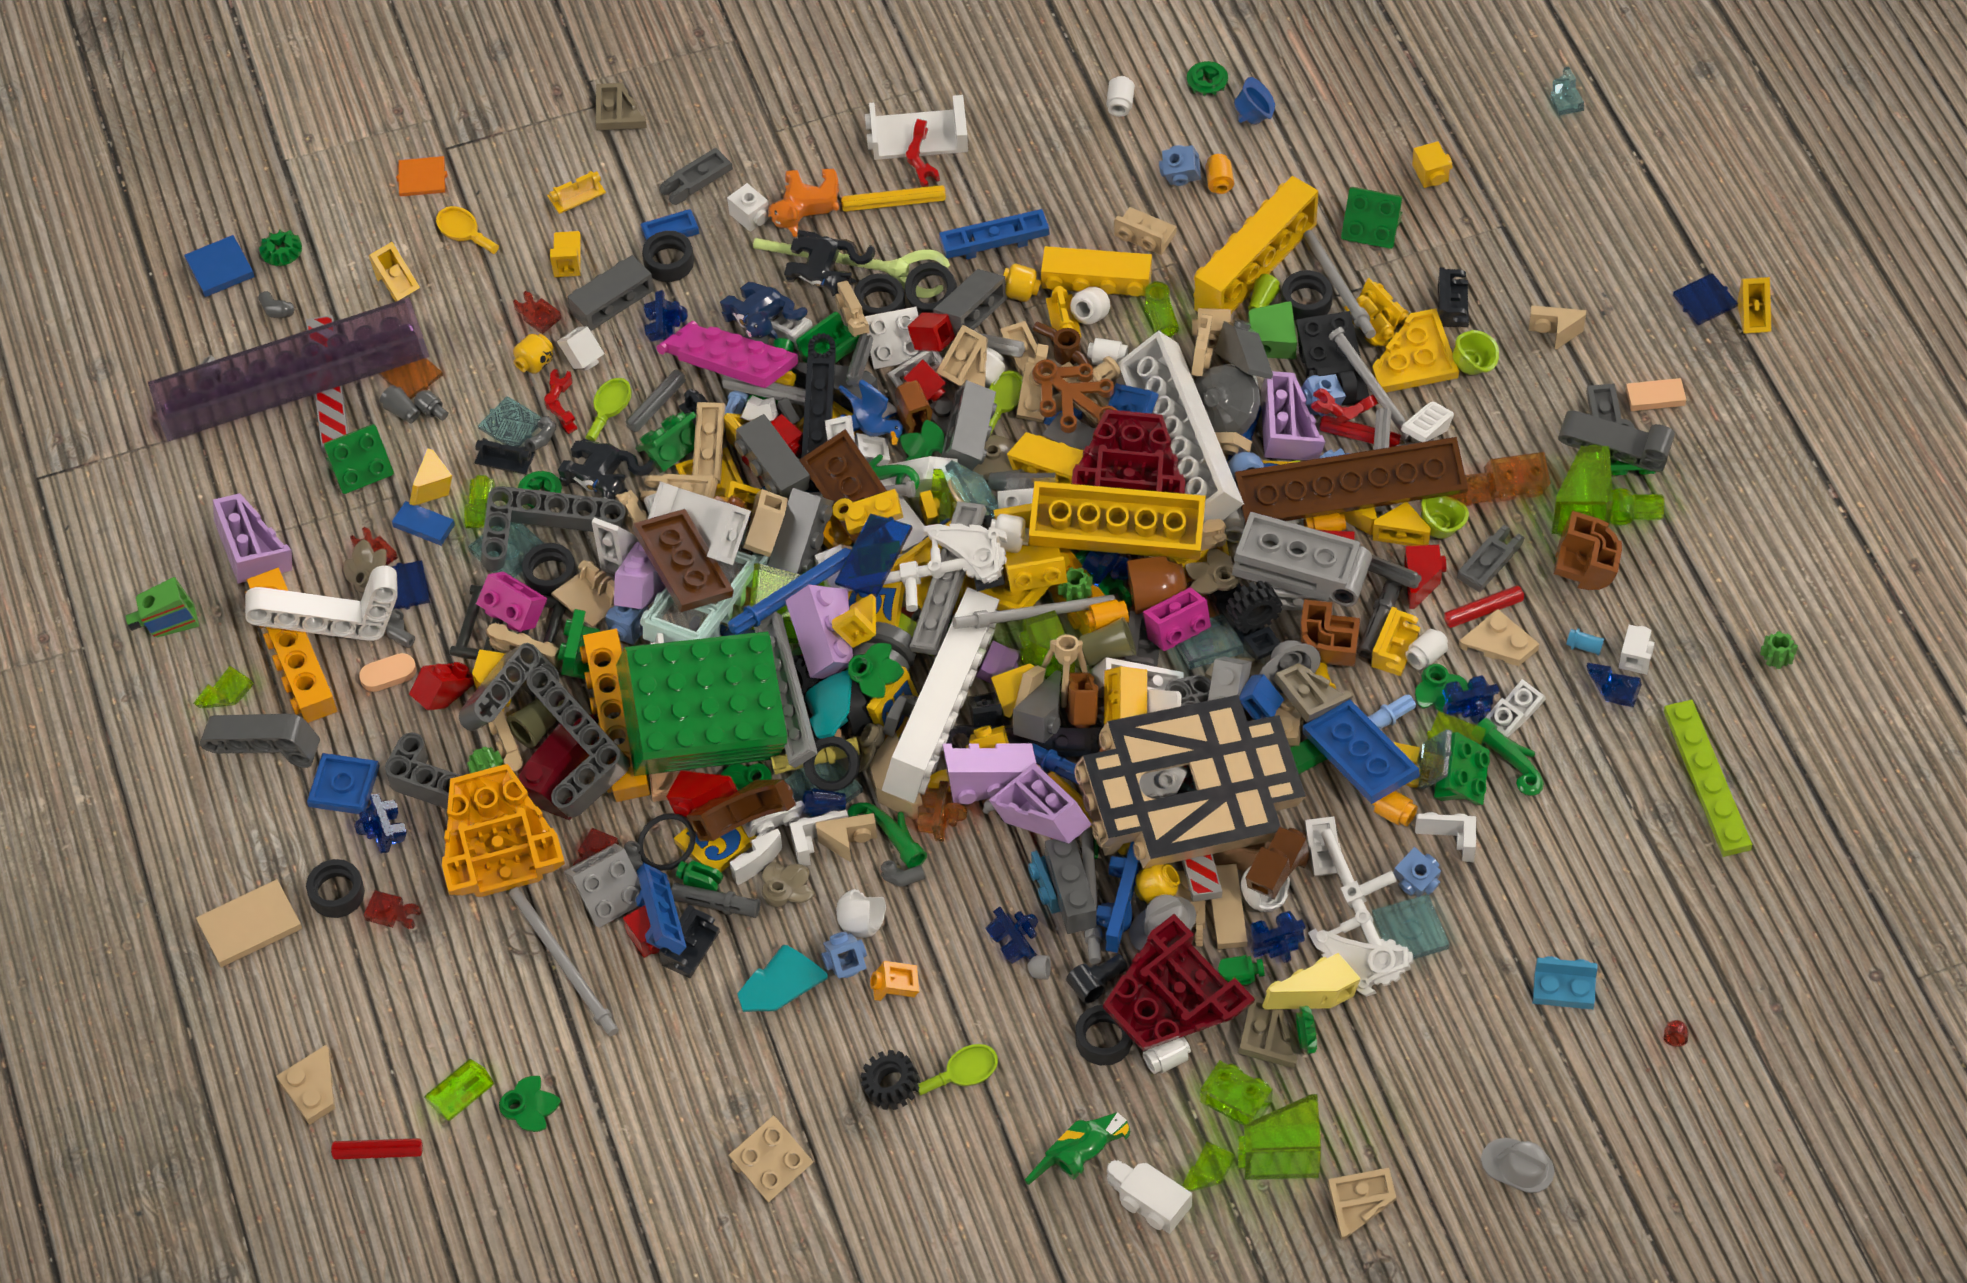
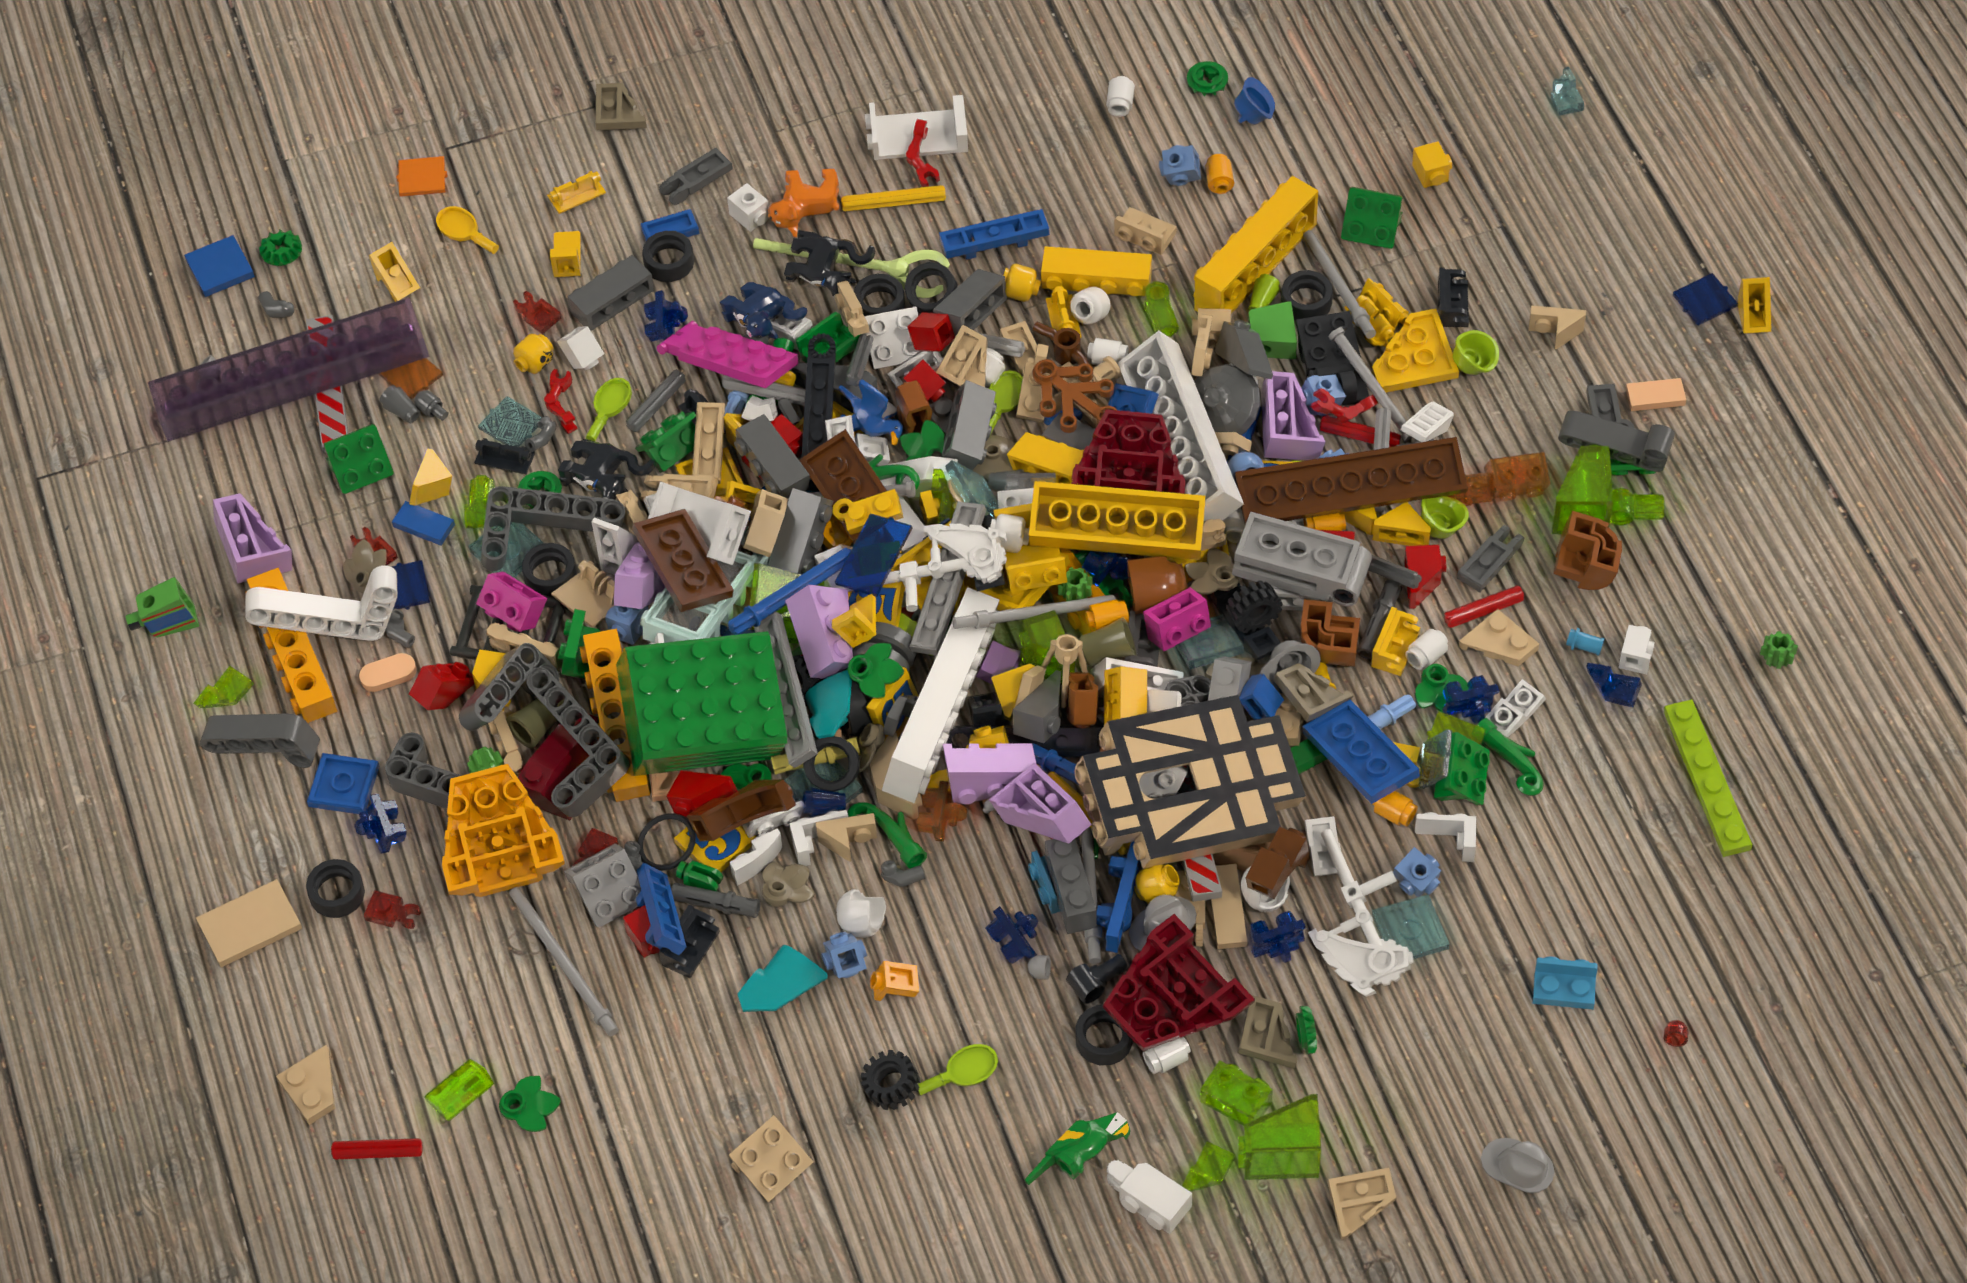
green arm [1218,955,1265,986] -> none
light yellow slope [1262,953,1361,1009] -> none

